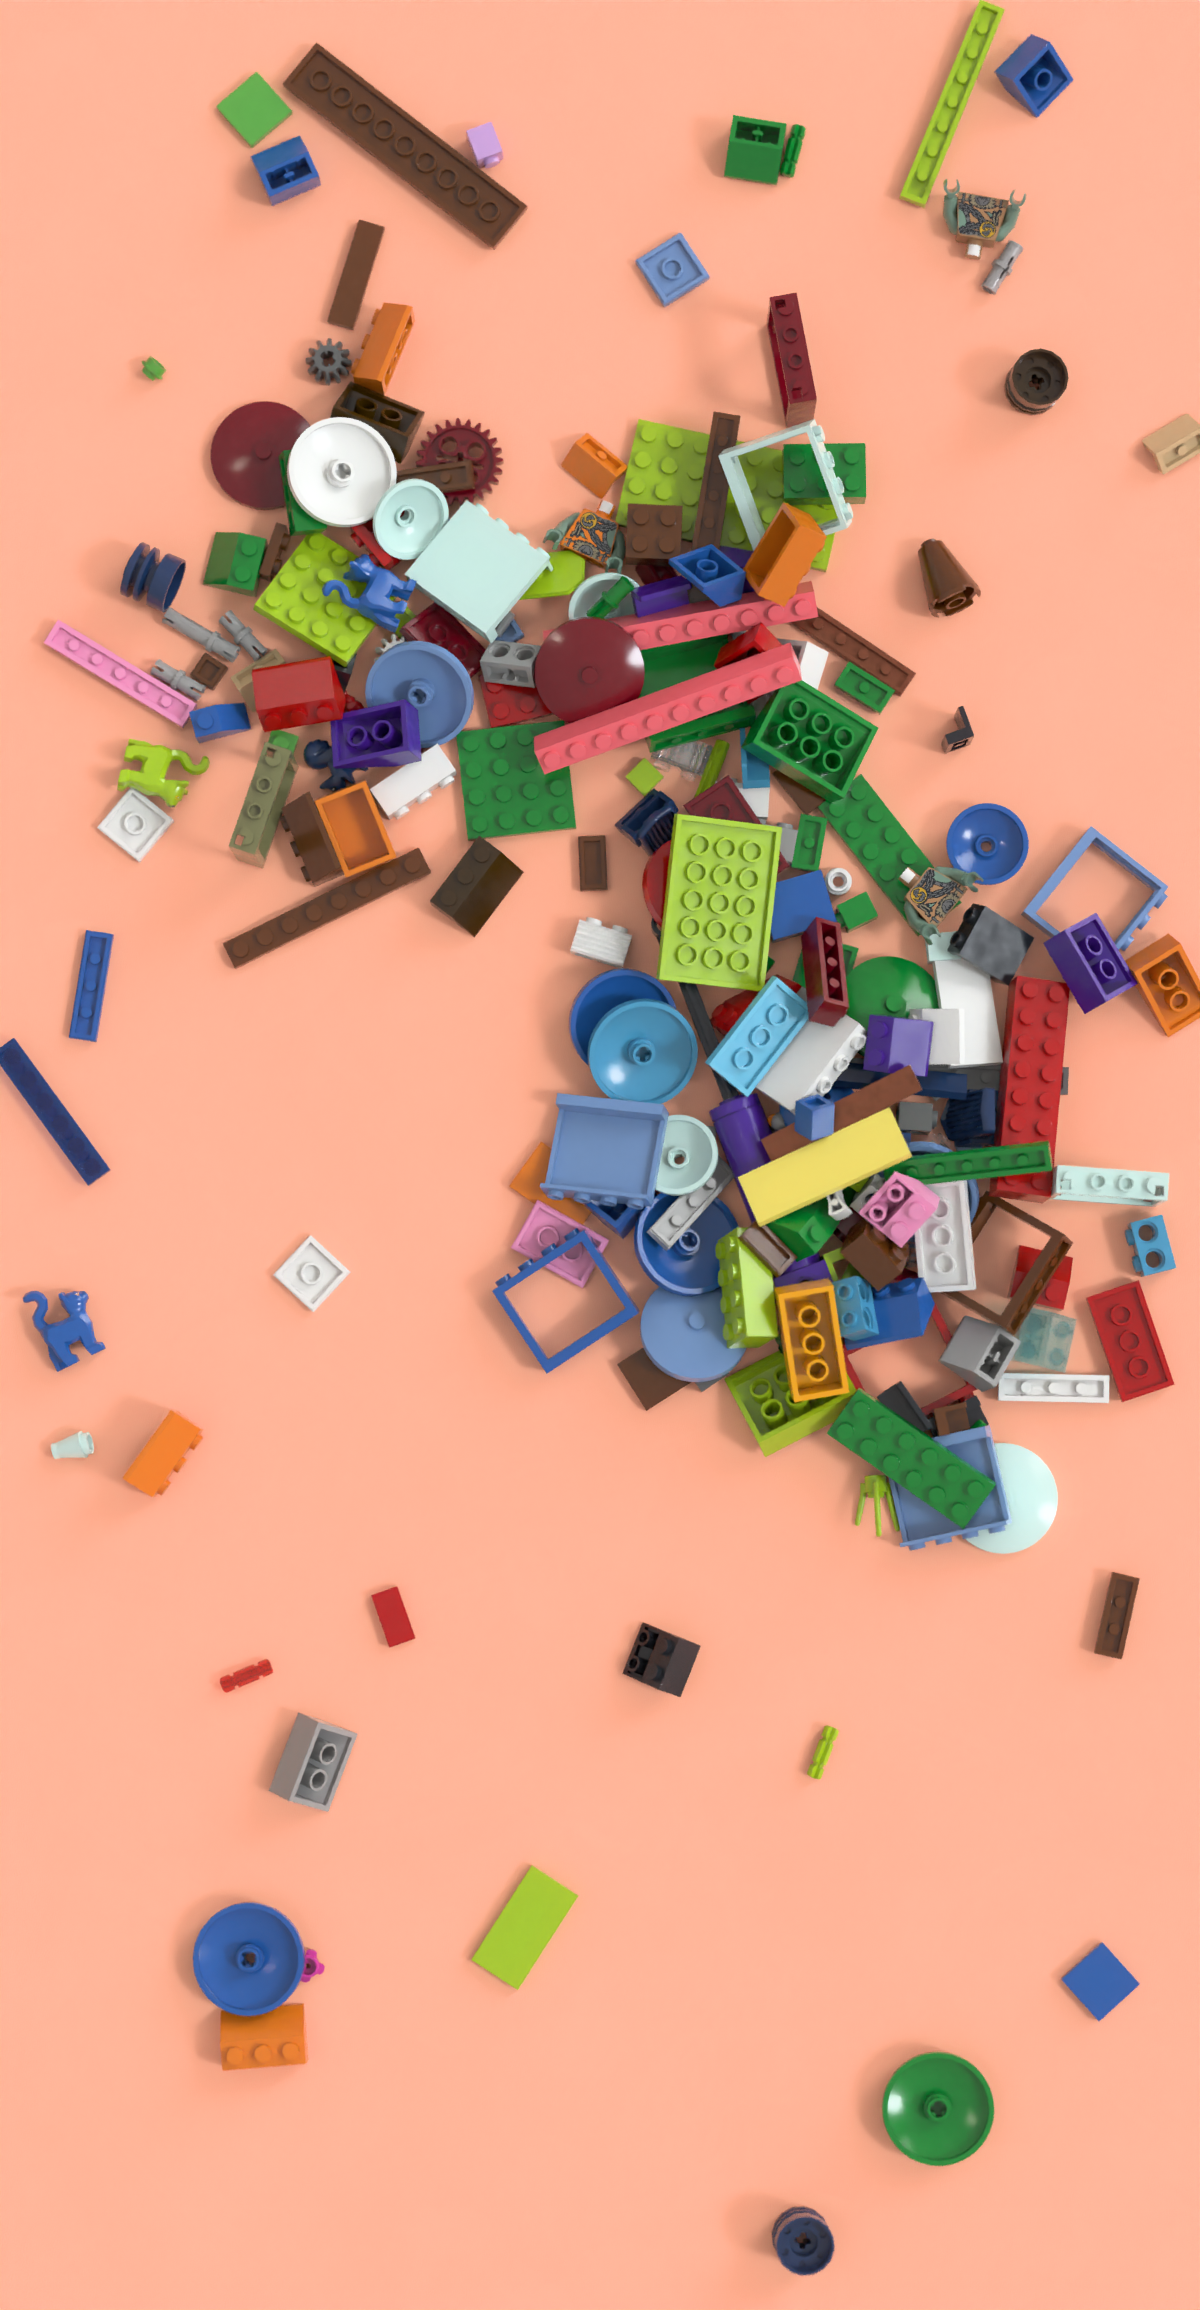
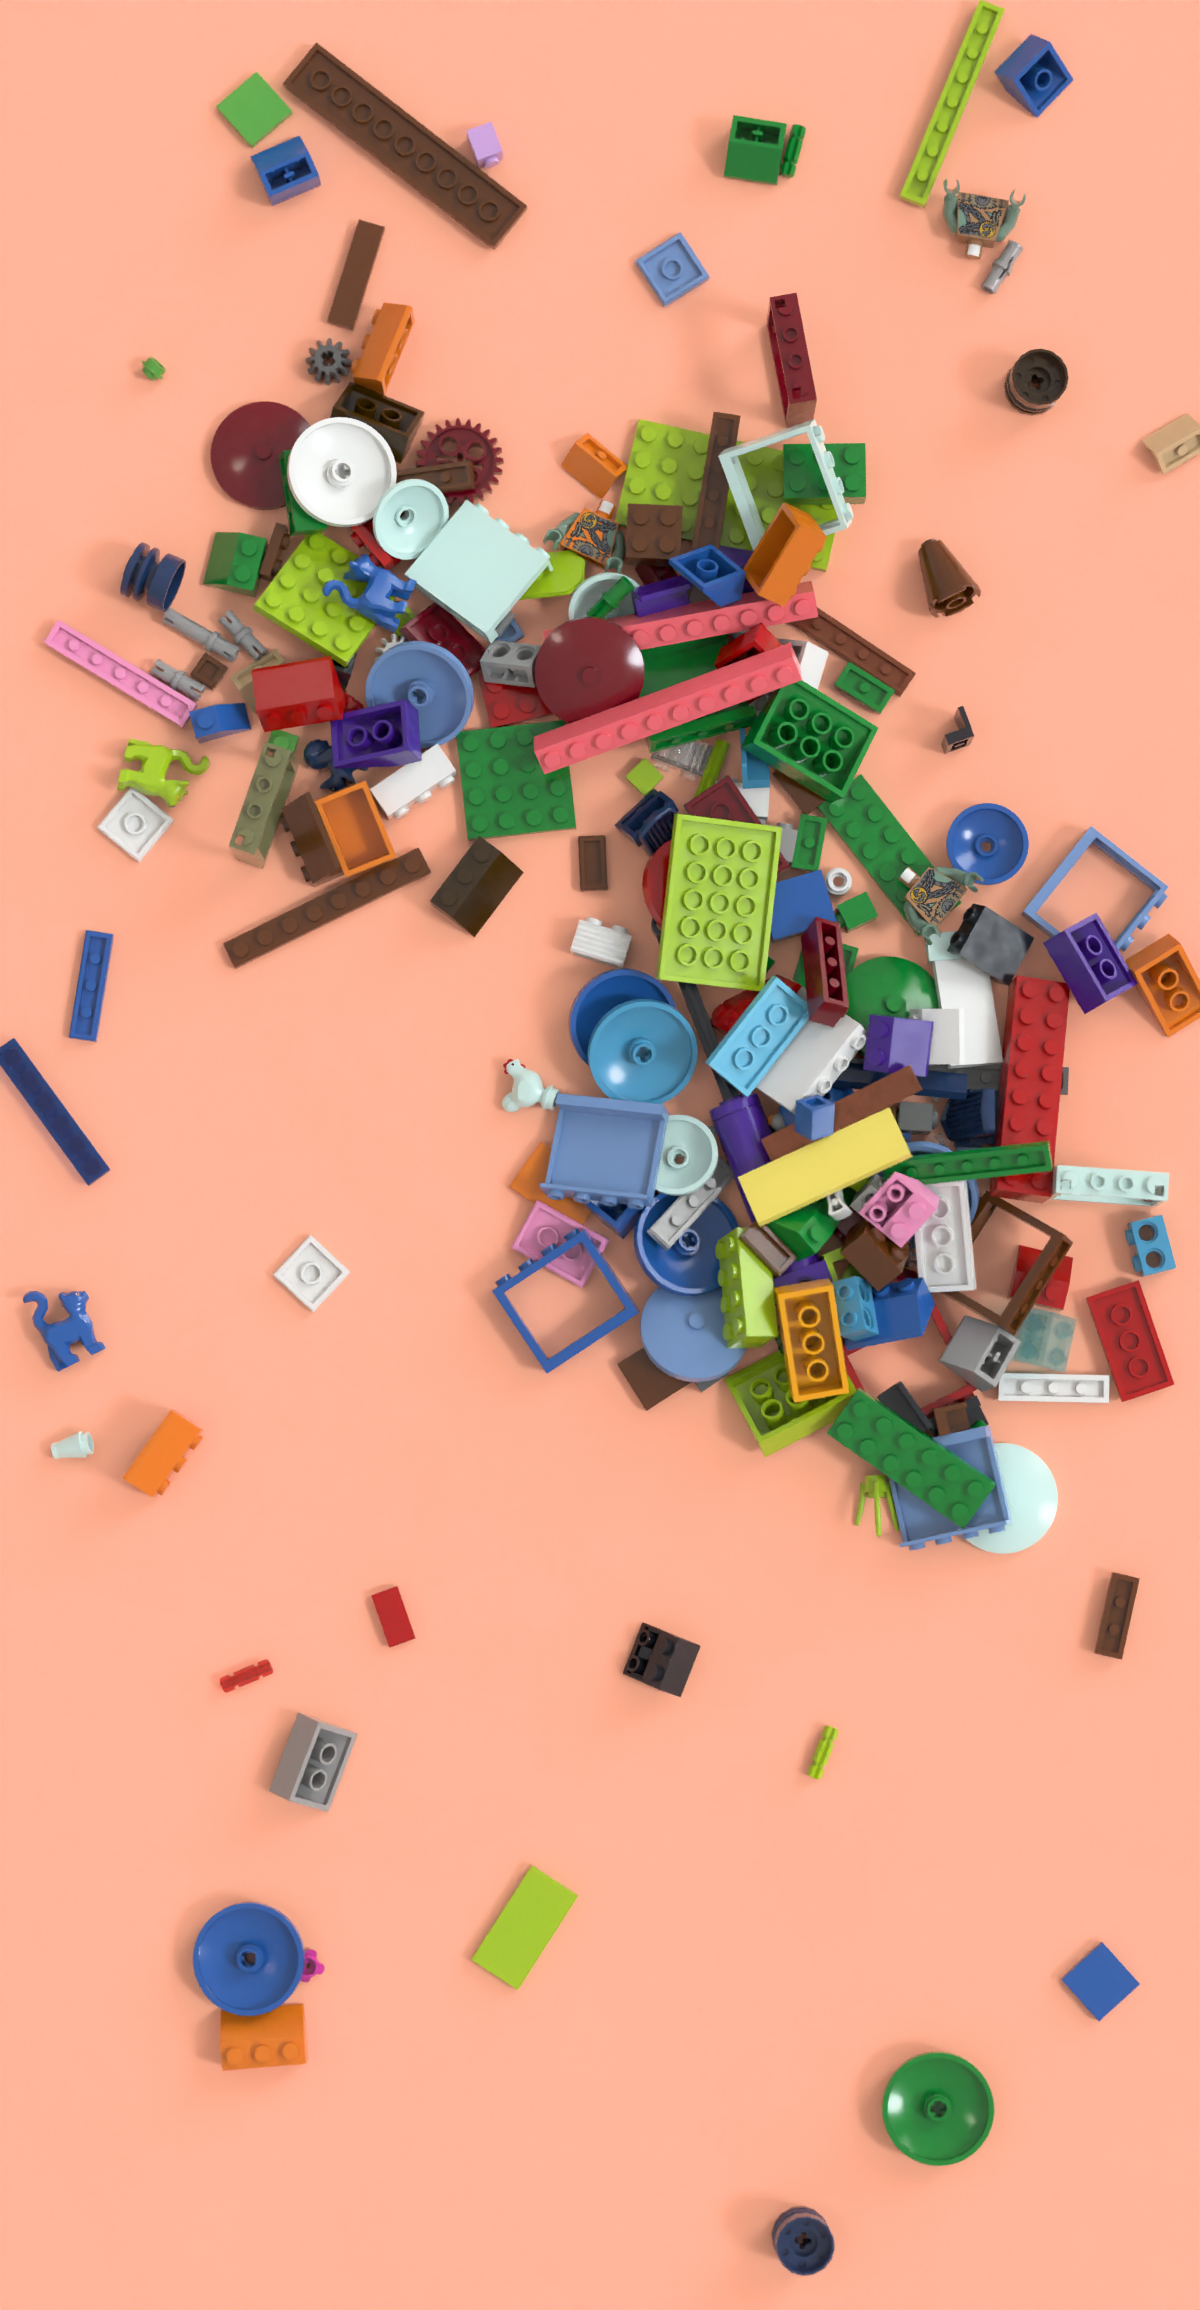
none -> light aqua animal [502,1059,560,1113]

